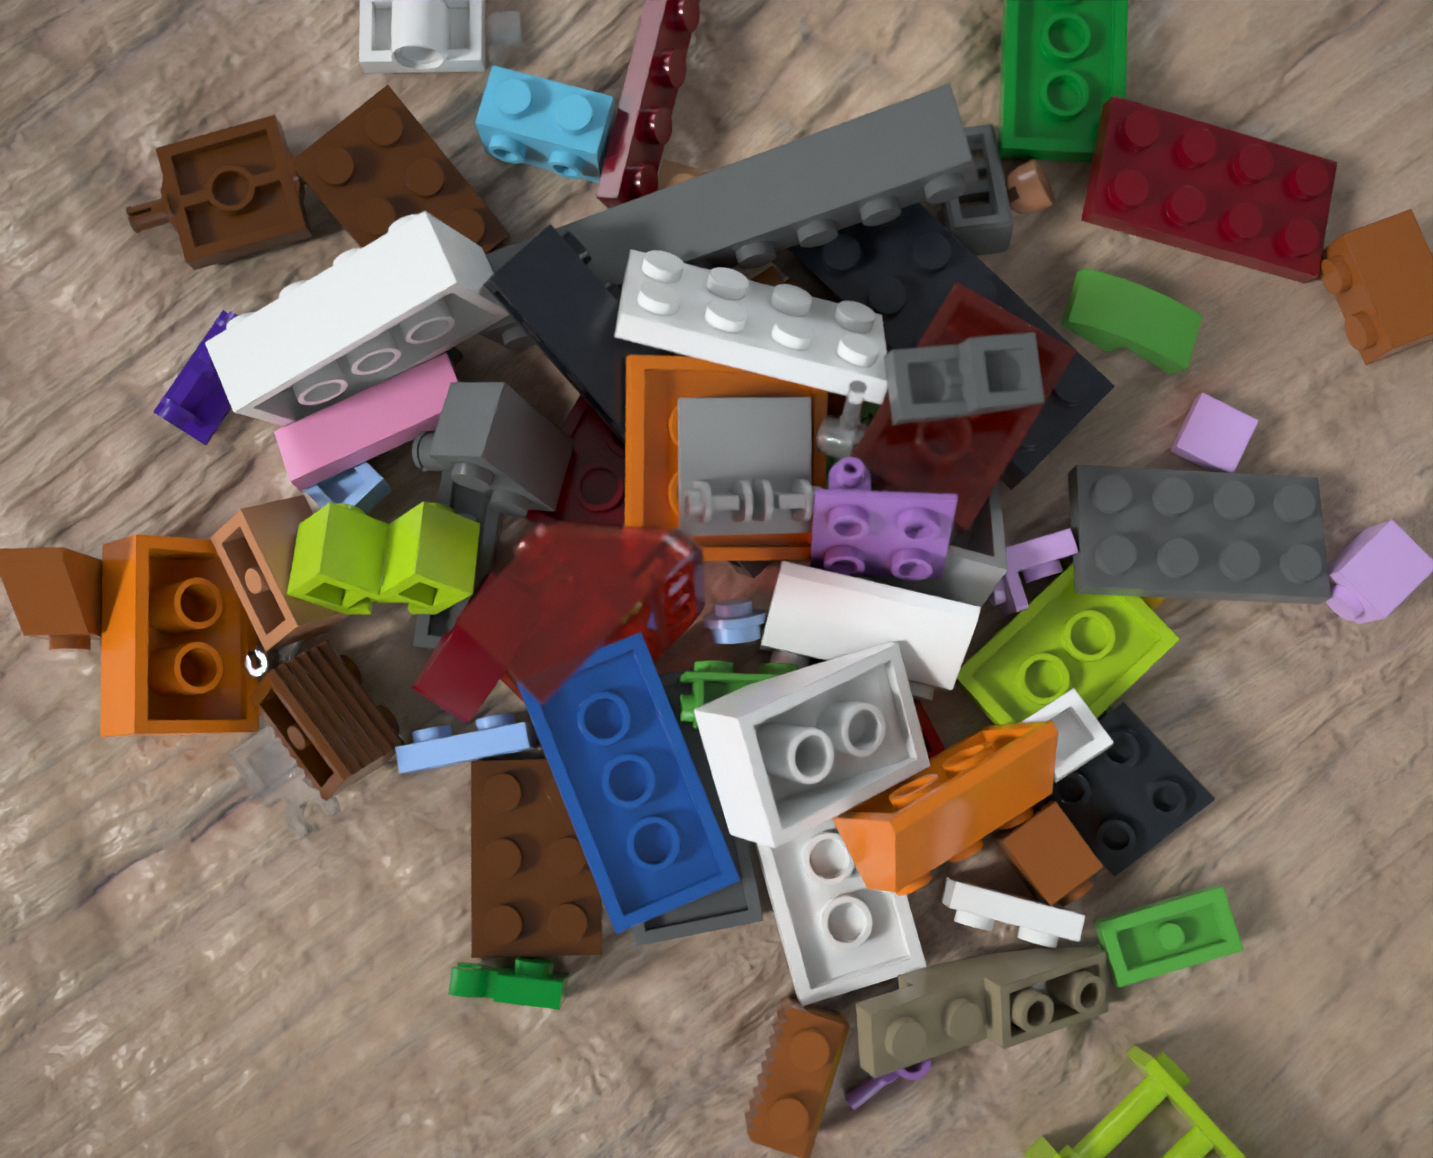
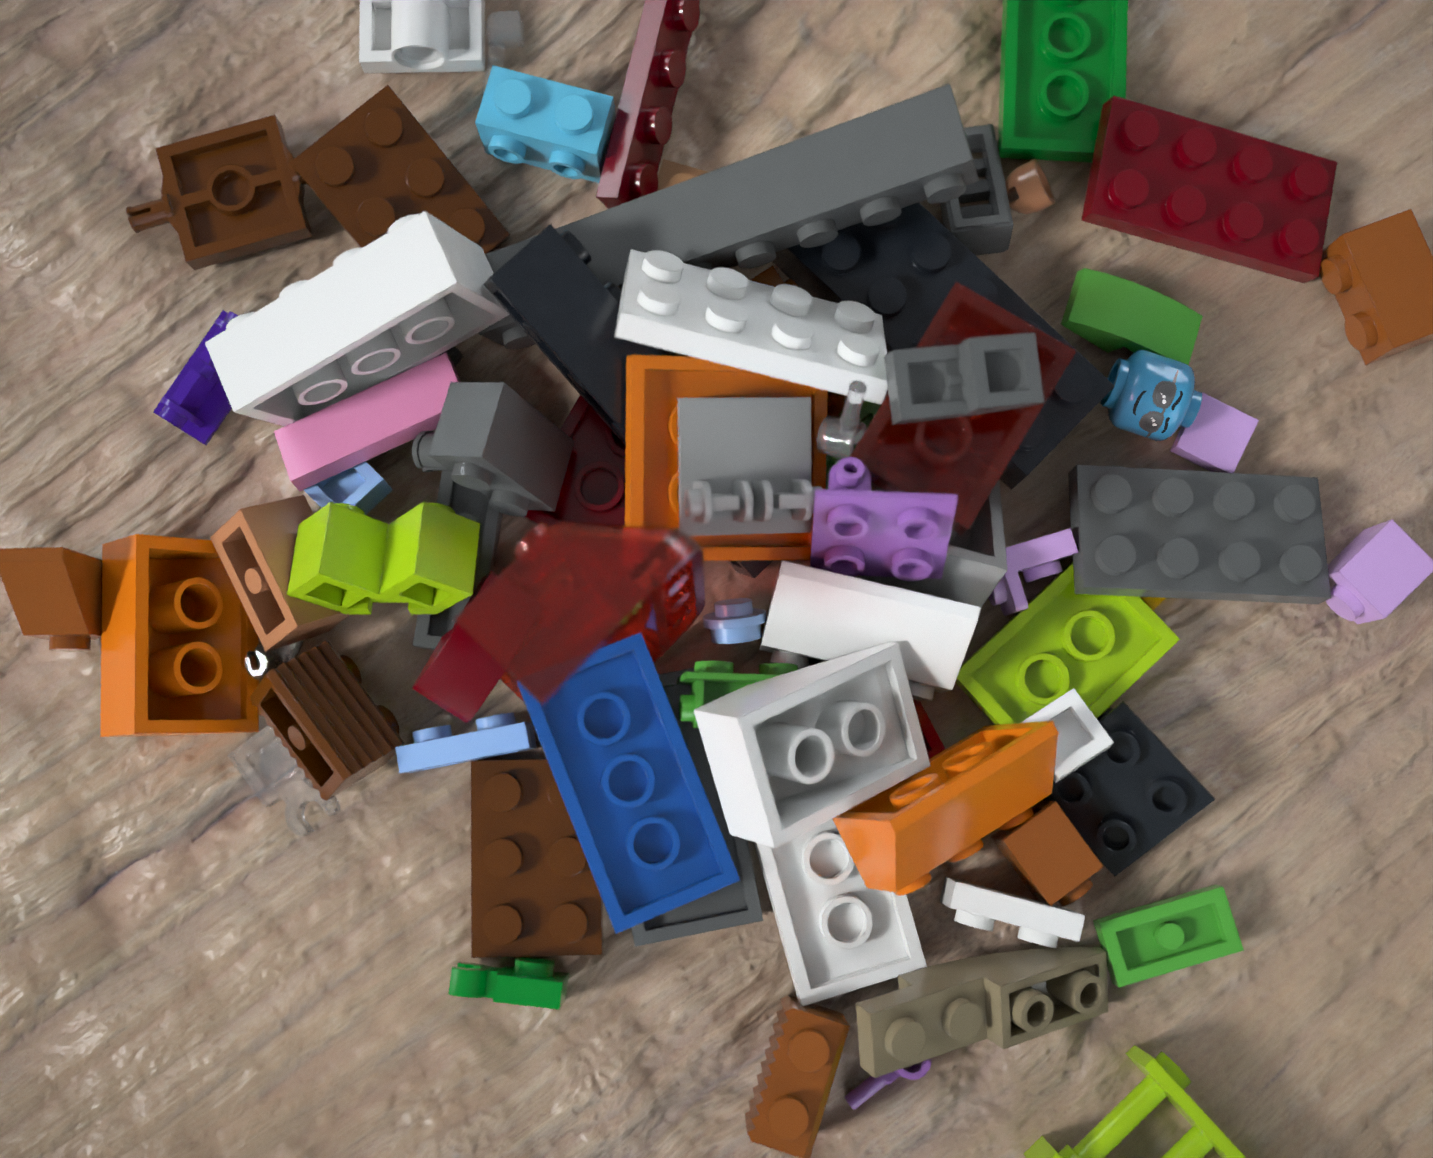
none -> dark azure head [1101,350,1203,441]

